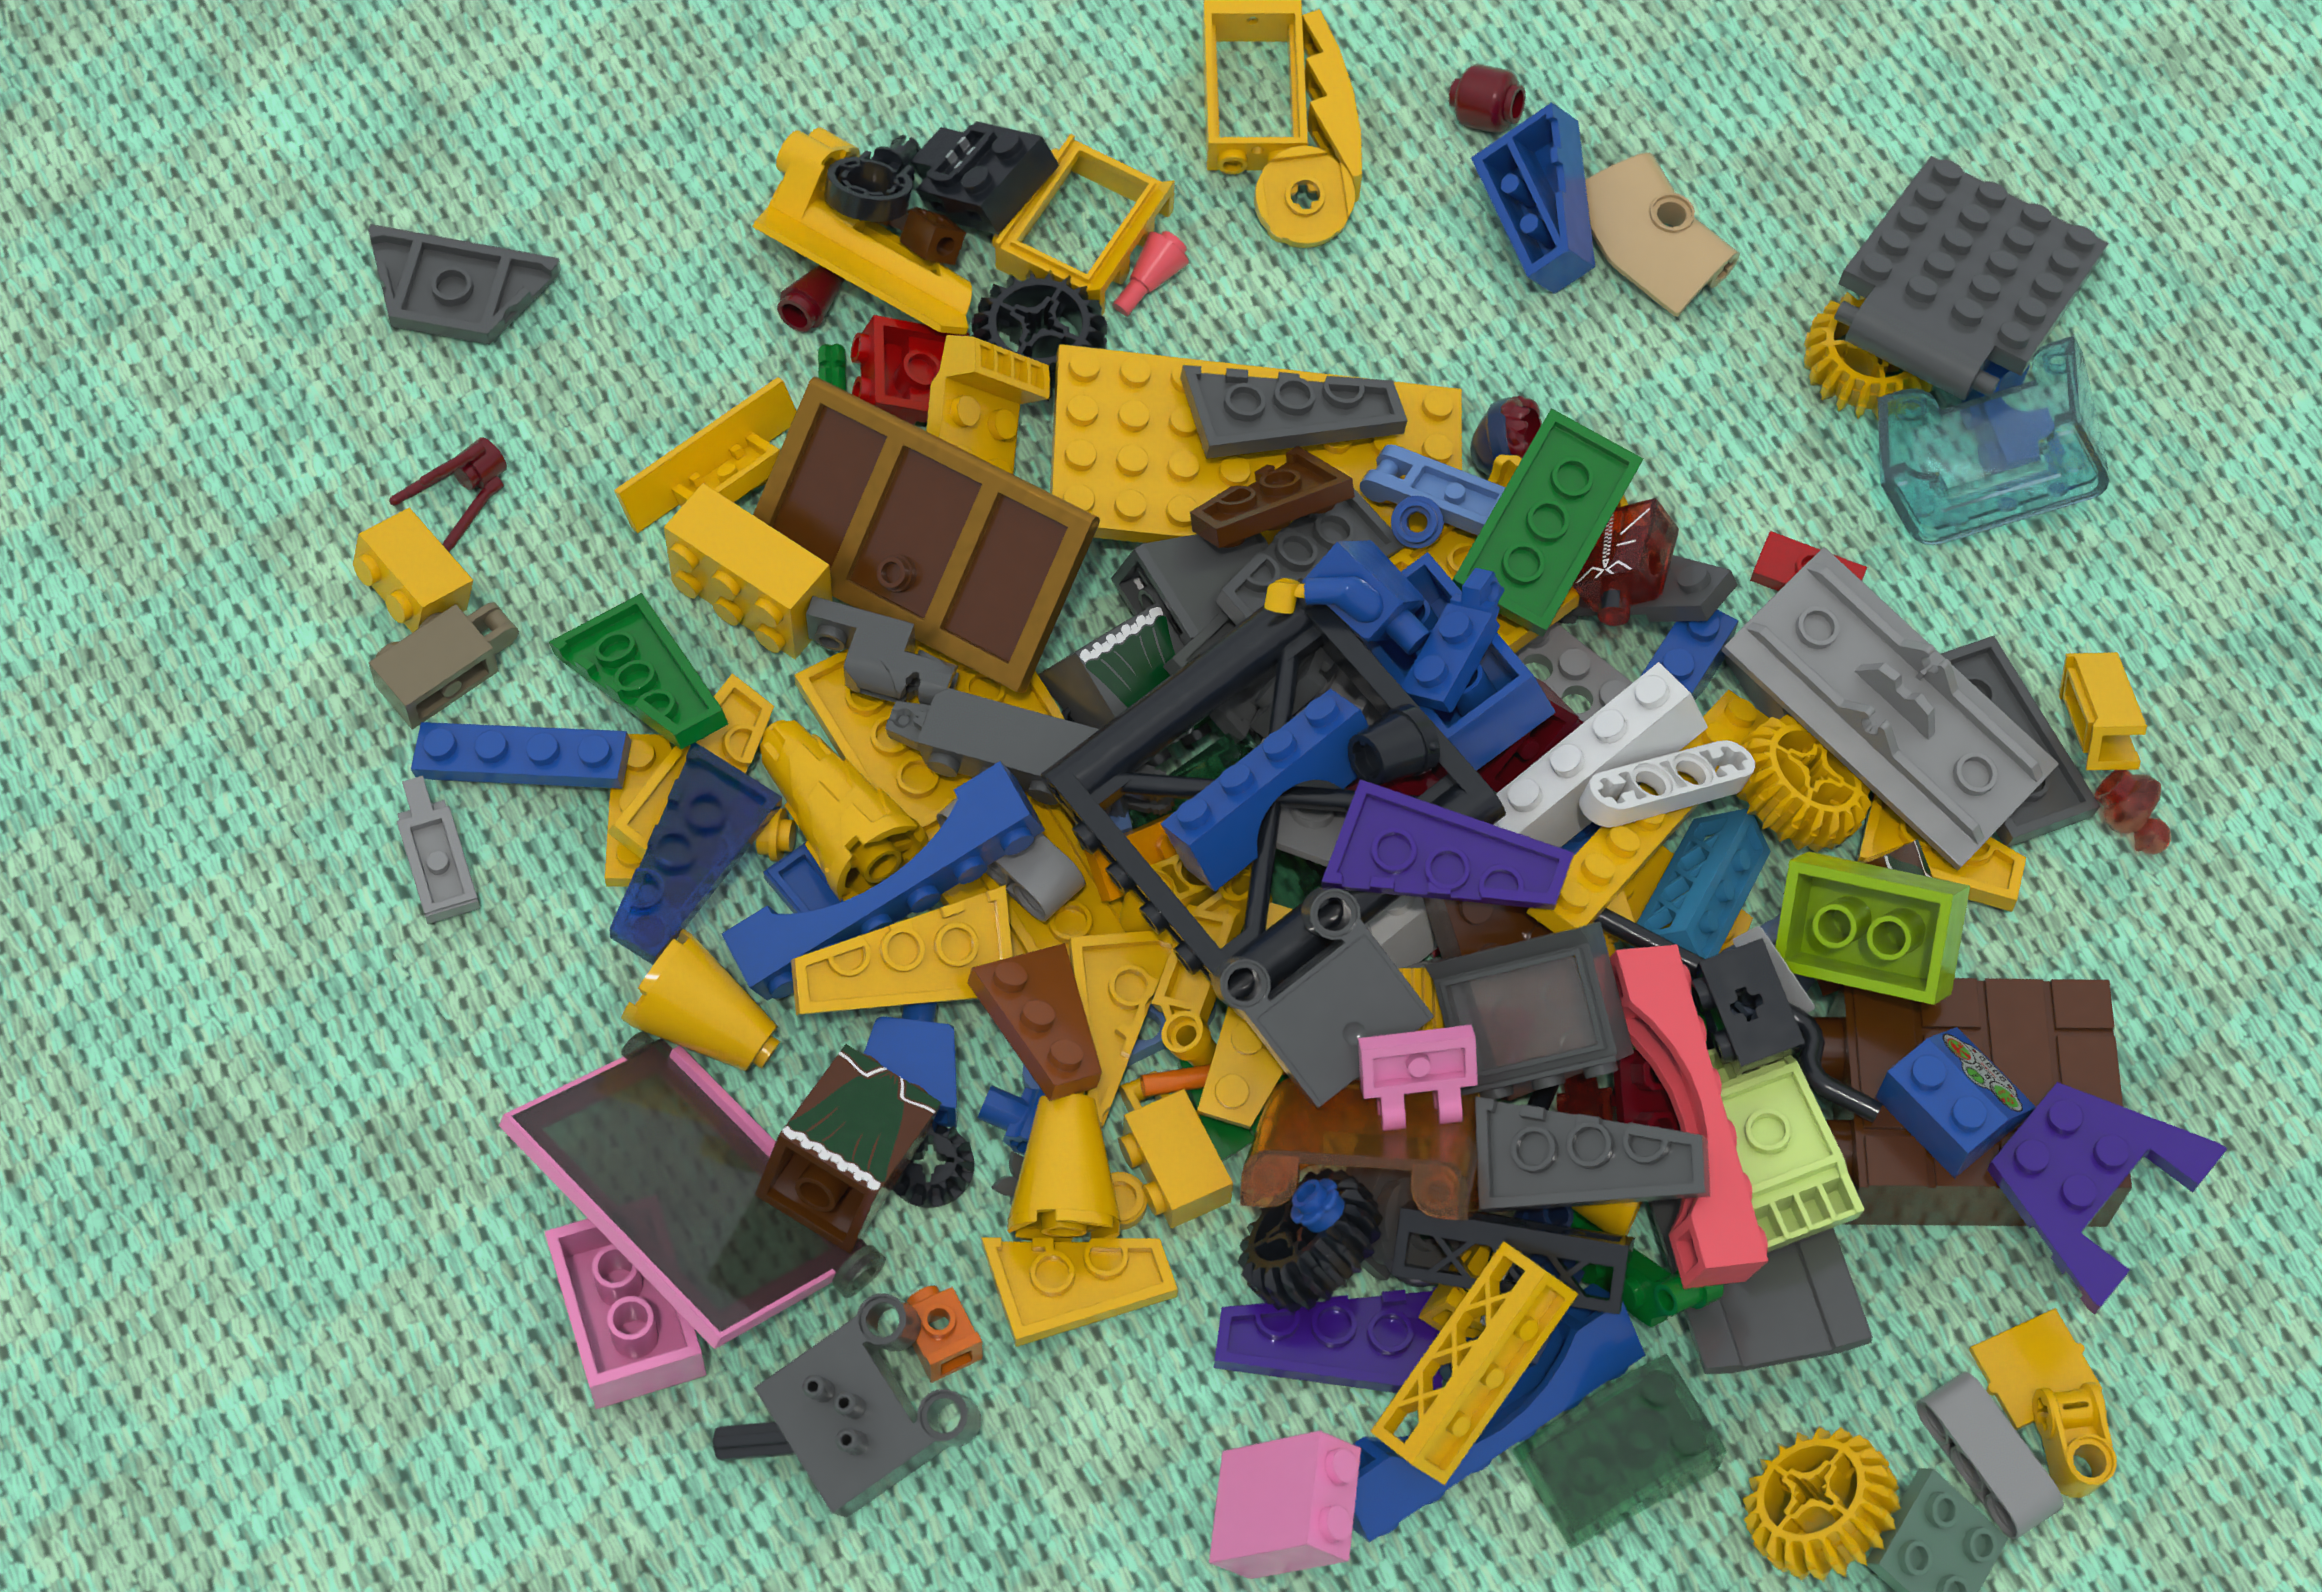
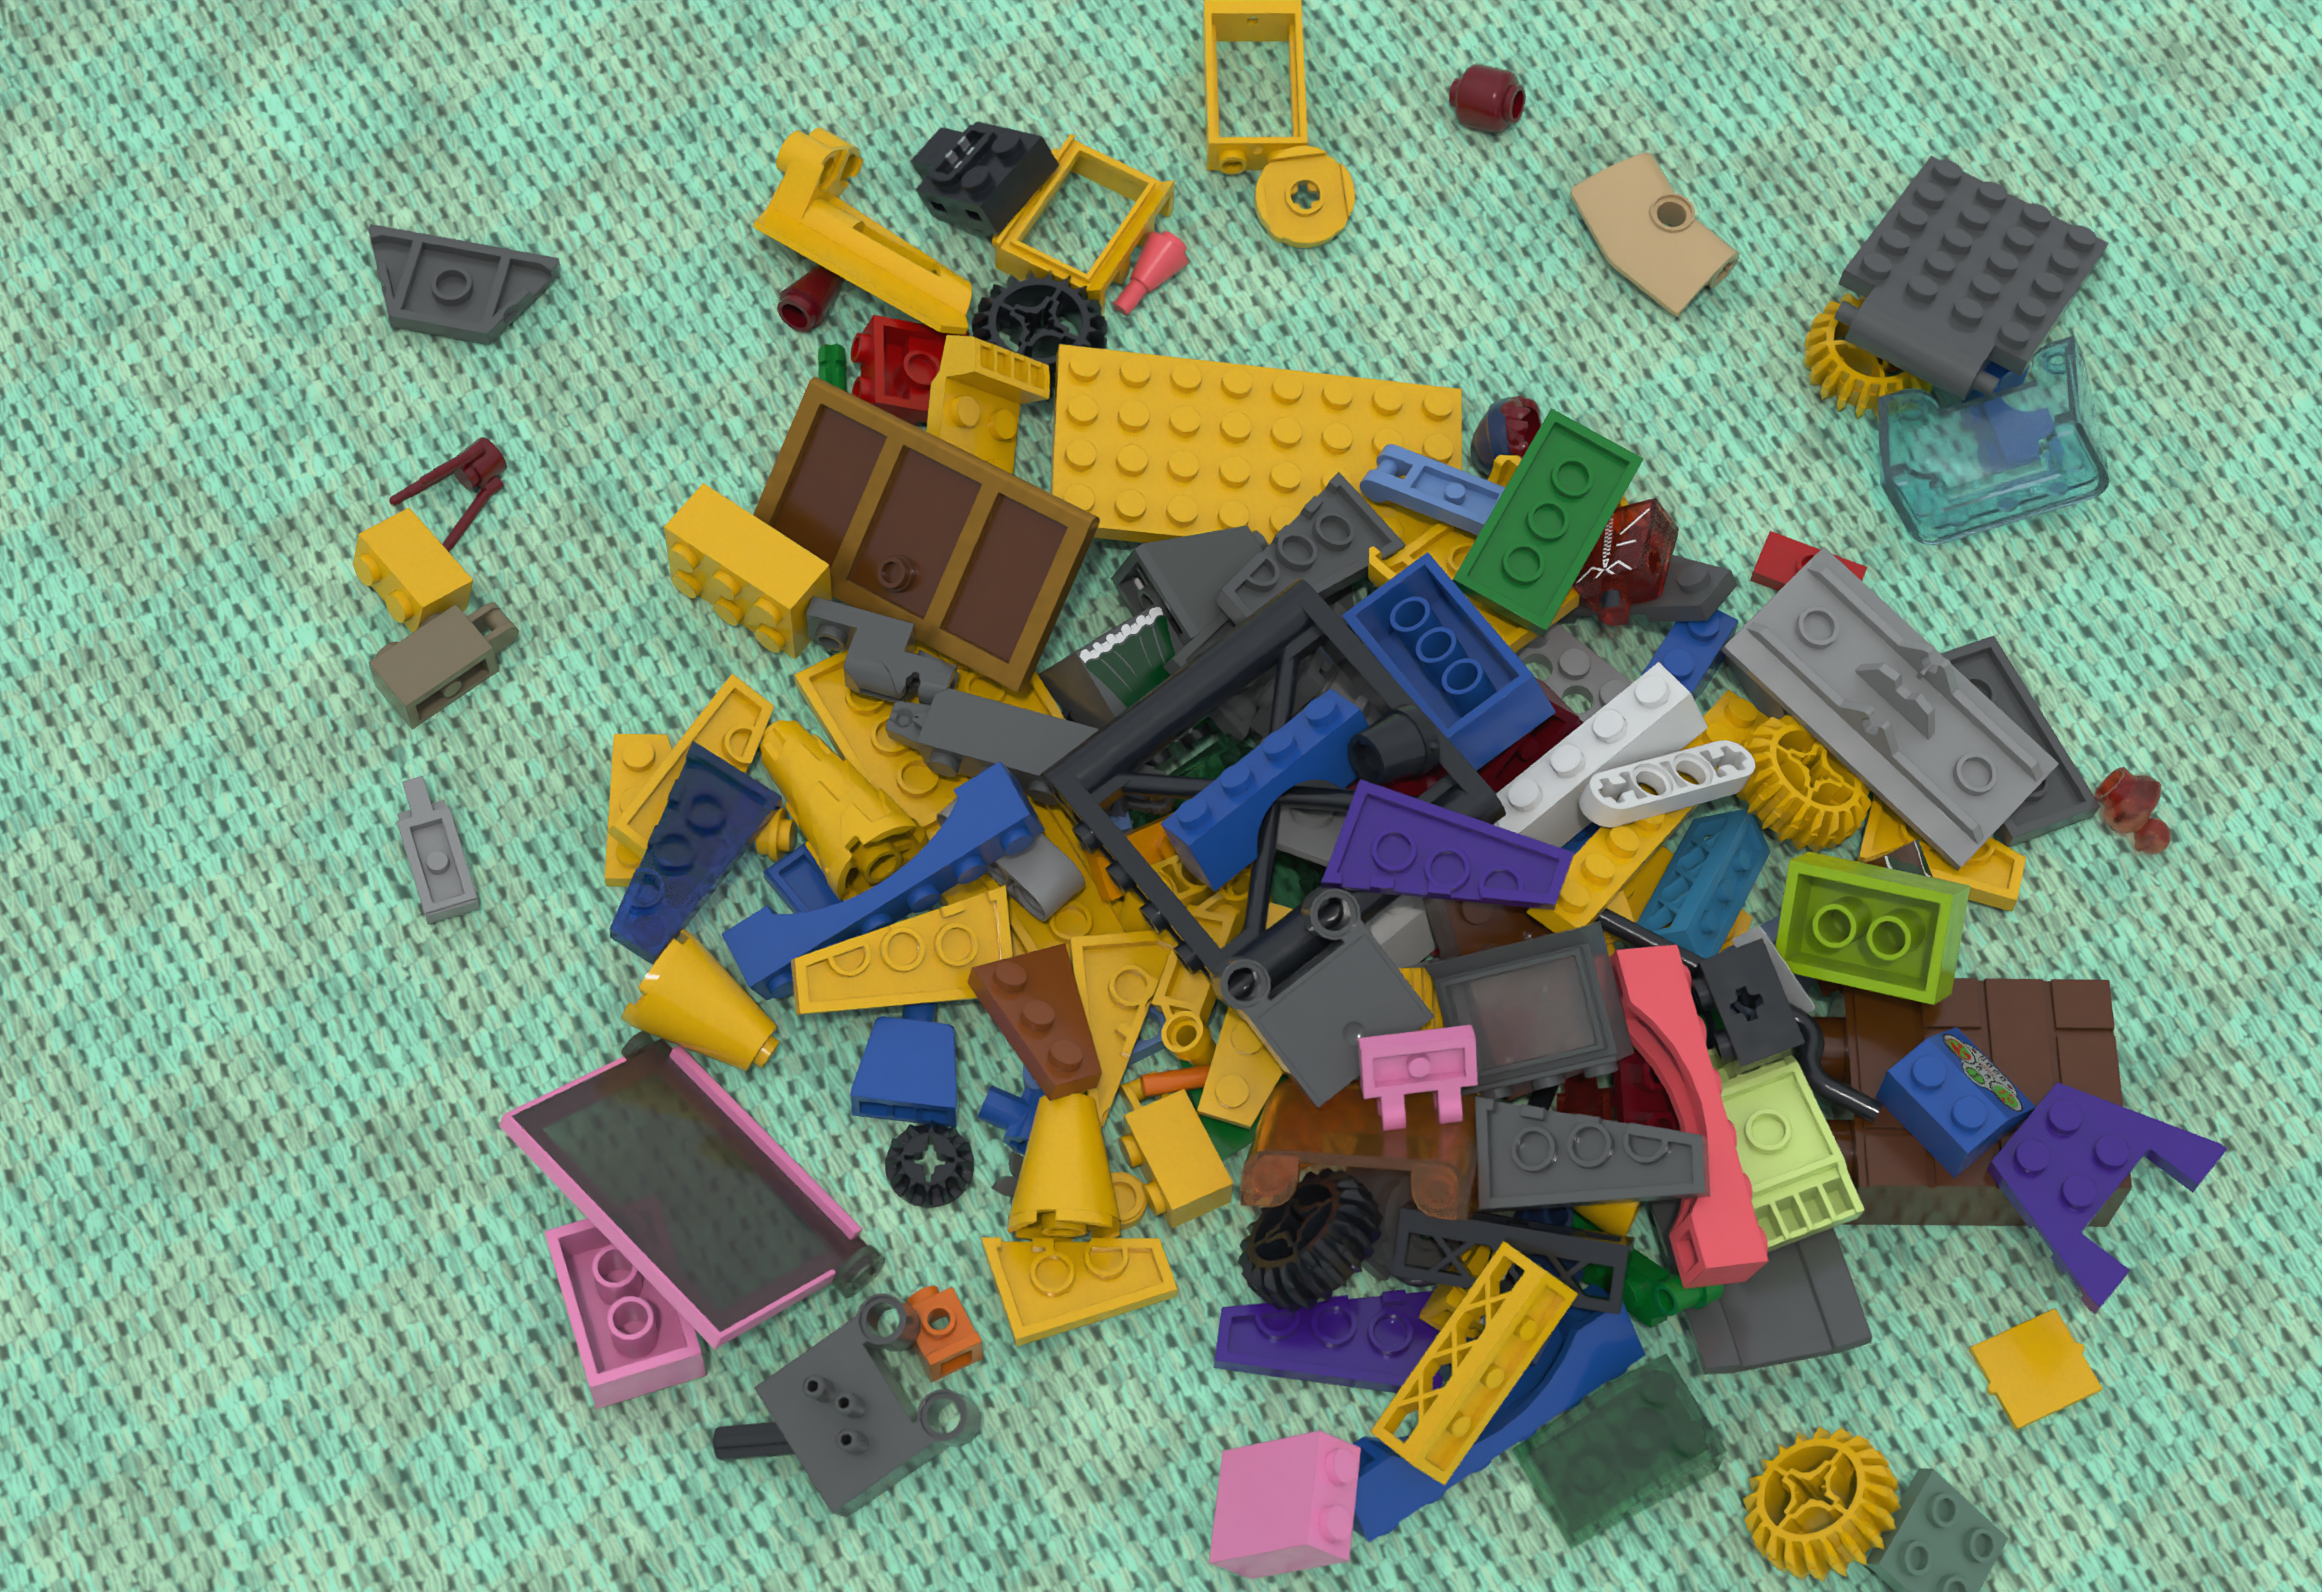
blue plate [411,722,632,789] -> none
green wing [549,593,729,750] -> none
yellow bracket [614,377,797,533] -> none
slope [755,1044,942,1254] -> none
black pin [824,135,921,222] -> none
reddish brown piece [875,207,966,265] -> none
dark grey wing [1180,365,1407,459] -> none
reddish brown wing [1190,446,1355,548] -> none
blue torso [1264,540,1432,655] -> none
blue plate [1291,1179,1345,1233] -> none
yellow slope [1302,9,1362,202] -> none
blue plate [1391,496,1444,548] -> none
blue hinge [1401,568,1505,713] -> none
blue wedge [1471,102,1595,294] -> none
light grey beam [1916,1372,2064,1540] -> none
yellow piece [2033,1382,2117,1498] -> none
yellow window [2059,652,2147,770] -> none

